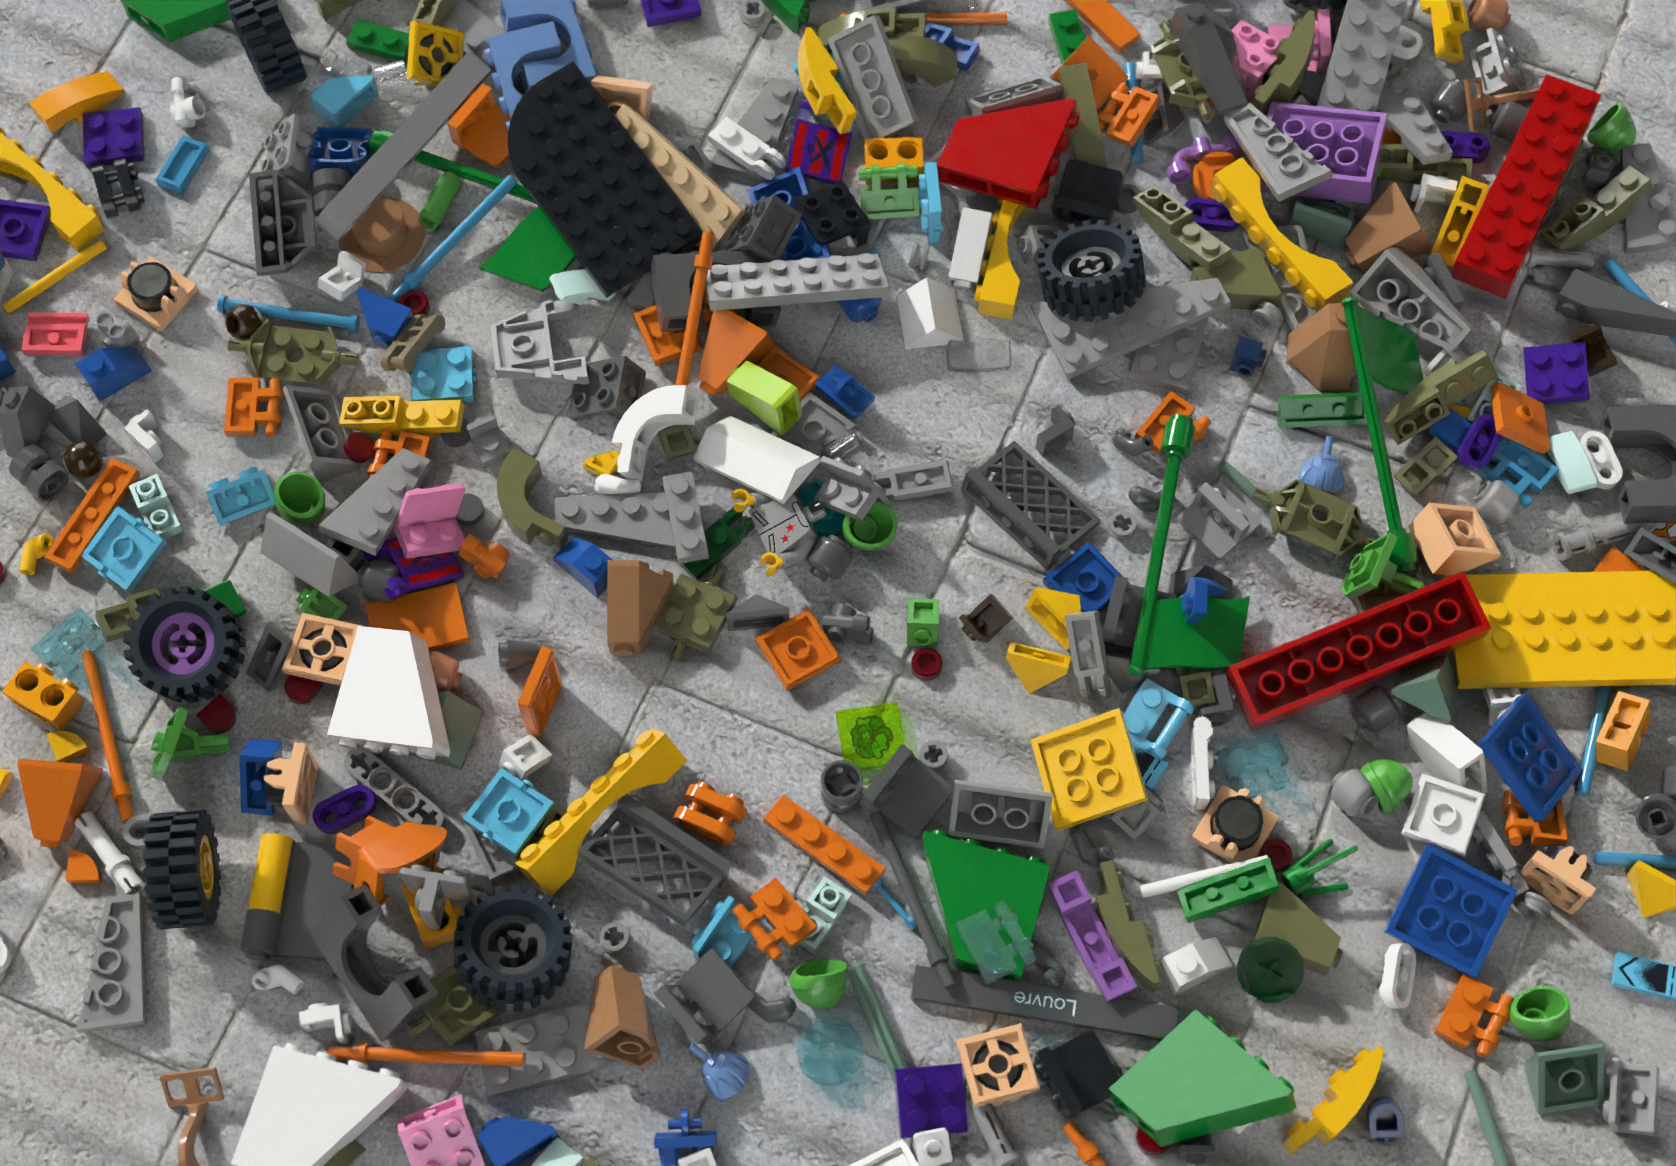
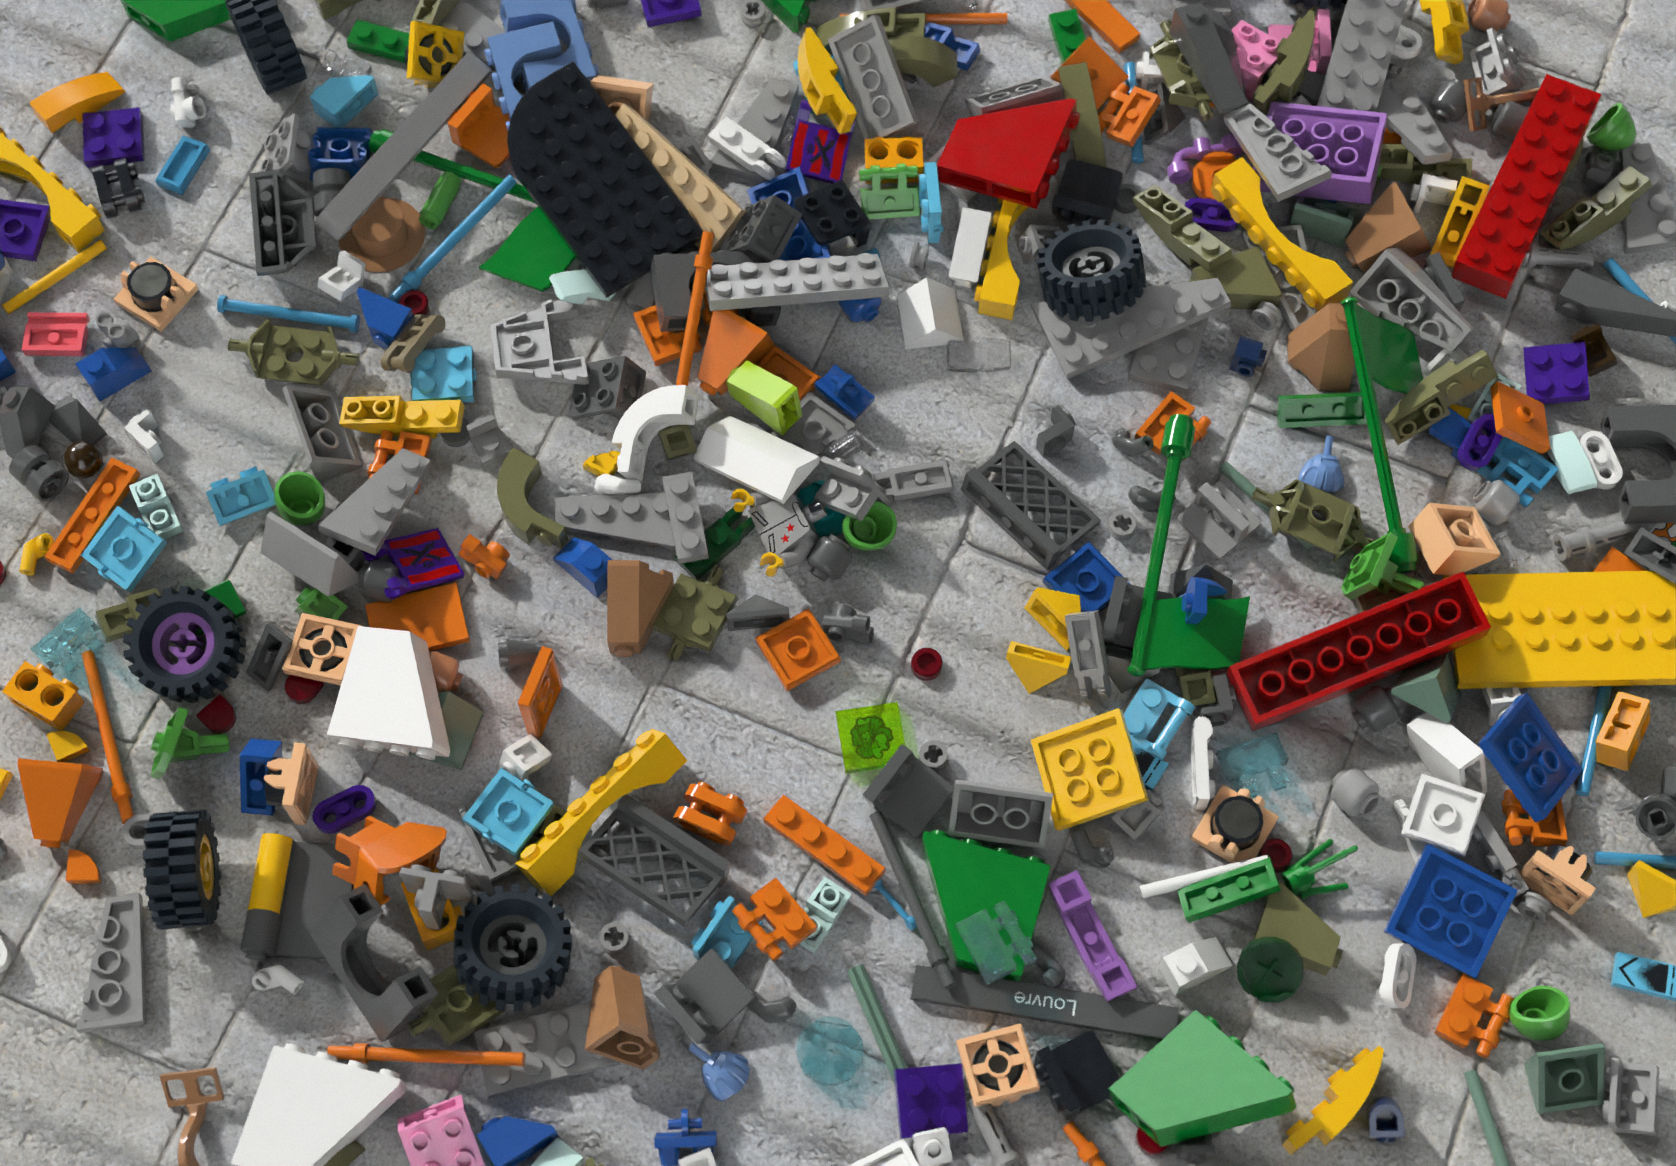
white pin [75,811,145,895] -> none
orange plate [224,377,284,437] -> none
dark brown piece [225,304,263,341] -> none
white bracket [299,1003,353,1045] -> none
dark red tile [343,432,375,463] -> none
light grey beam [344,747,446,828] -> none
clear piece [373,59,410,92] -> none
bright pink bracket [394,483,466,559] -> none
dark grey tile [456,494,484,526] -> none
bright green hat [789,958,848,1009] -> none
dark grey wheel [821,760,863,814] -> none
bright green bracket [906,598,939,647] -> none
dark brown bracket [959,594,1014,643] -> none
olive slope [1093,860,1163,992] -> none
bright green hat [1361,759,1413,814] -> none
olive slope [1393,436,1458,497] -> none
dark purple plate [1441,131,1491,164] -> none

